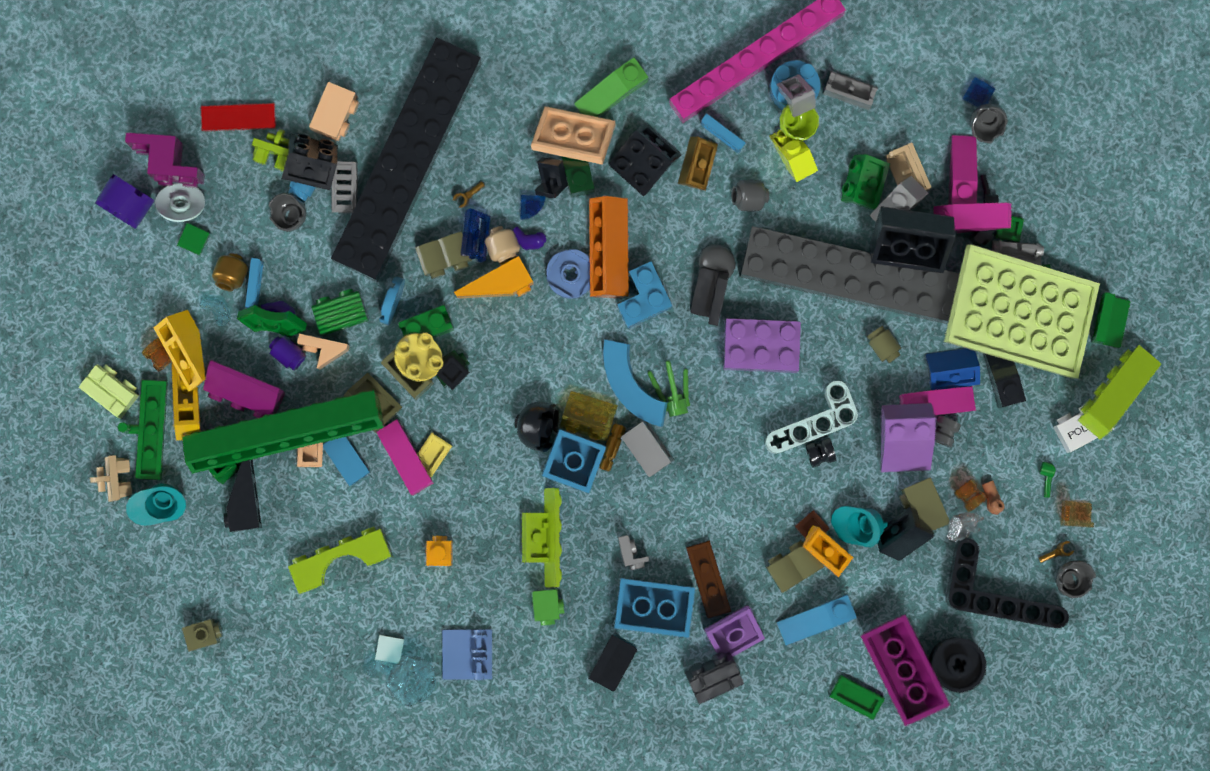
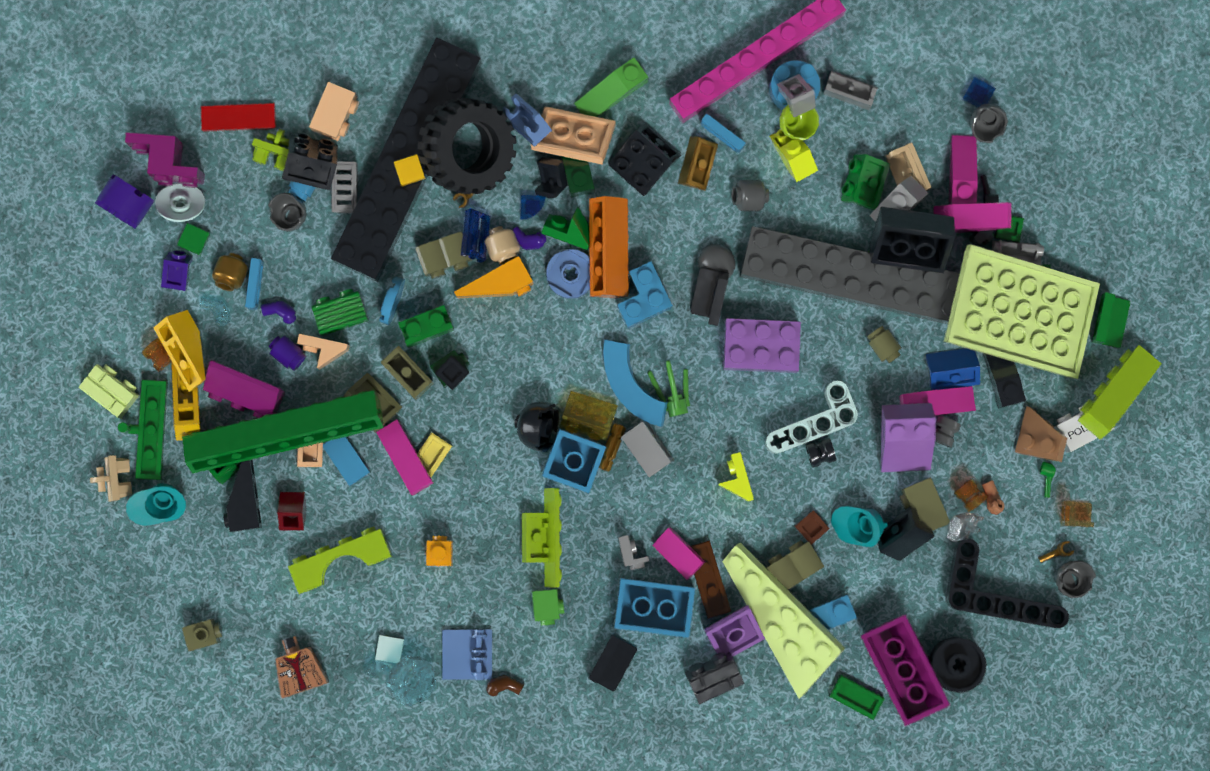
green tile [237,305,307,337] -> none
light yellow dish [394,333,443,381] -> none
light orange slope [802,526,854,577] -> none
none -> dark purple bracket [161,250,193,291]
none -> nougat torso [276,636,329,698]
none -> dark red brick [277,492,306,531]
none -> yellow tile [394,154,425,186]
none -> black tyre [418,98,517,194]
none -> reddish brown arm [486,675,524,697]
none -> medium blue hinge [503,94,552,147]
none -> green slope [541,207,590,250]
none -> dark pink tile [652,527,705,580]
none -> neon yellow slope [718,452,754,502]
none -> yellowish green wing [722,543,846,699]
none -> medium nougat wing [1015,406,1068,462]

